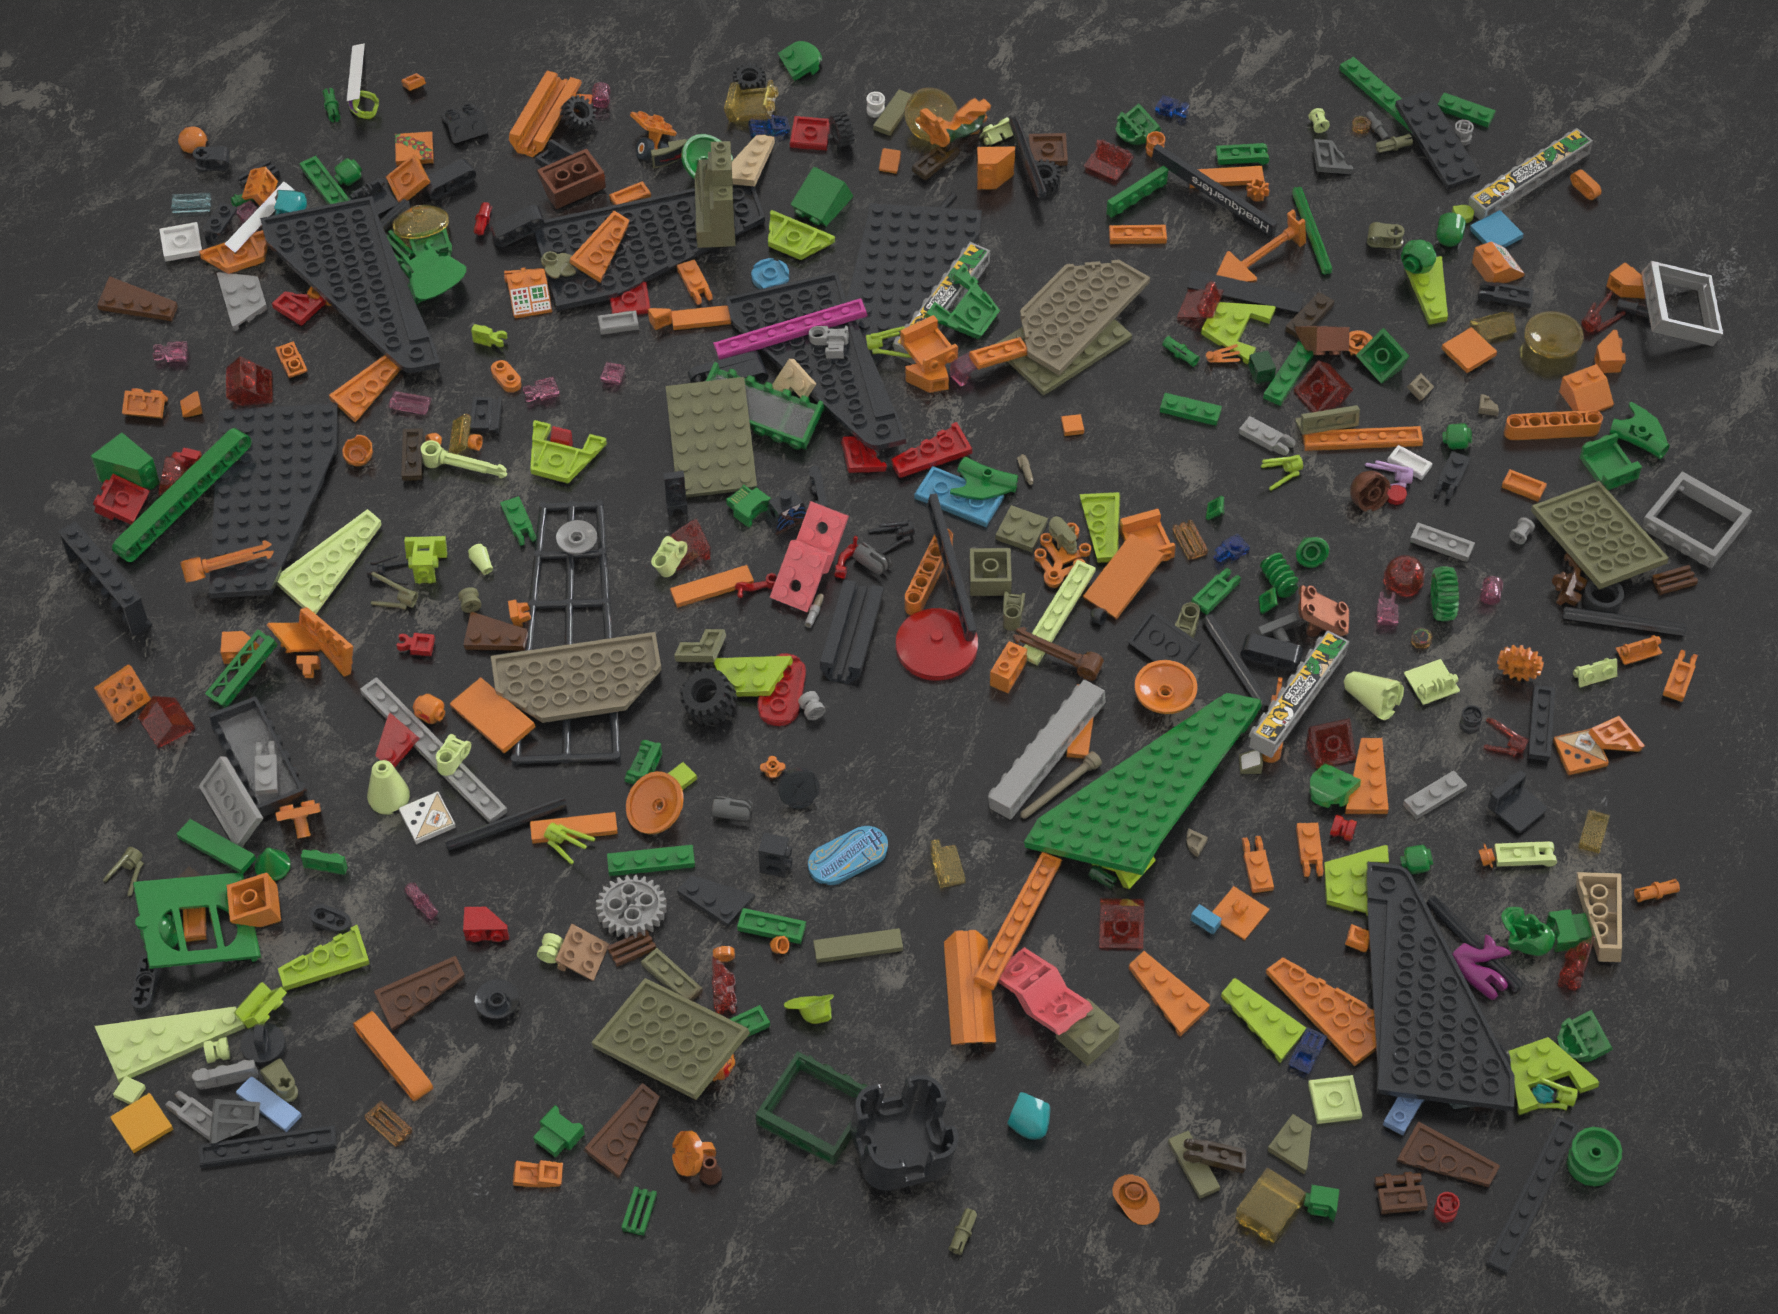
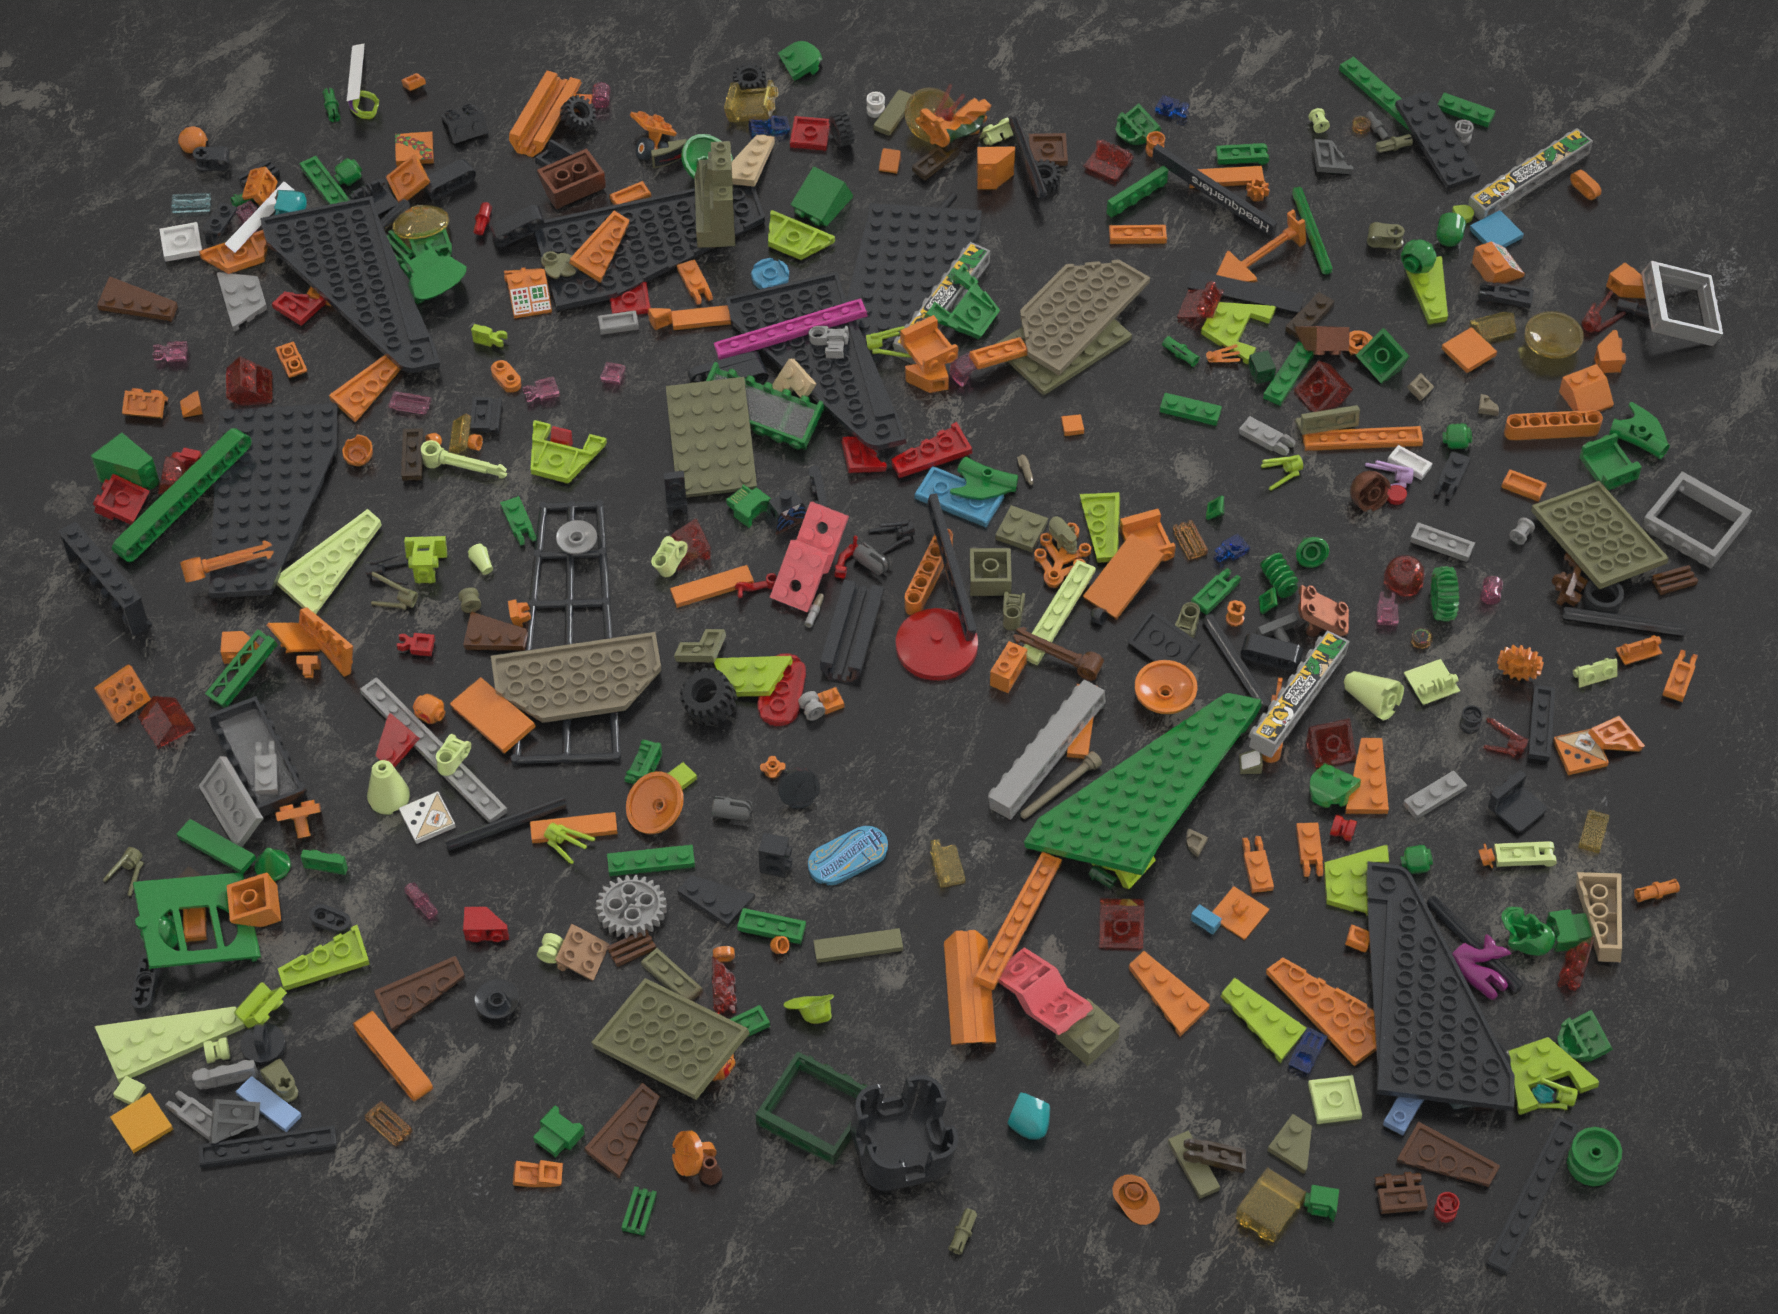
none -> orange tile [817,687,844,714]
none -> clear red plant [934,84,965,122]
none -> orange bush [1226,600,1246,627]

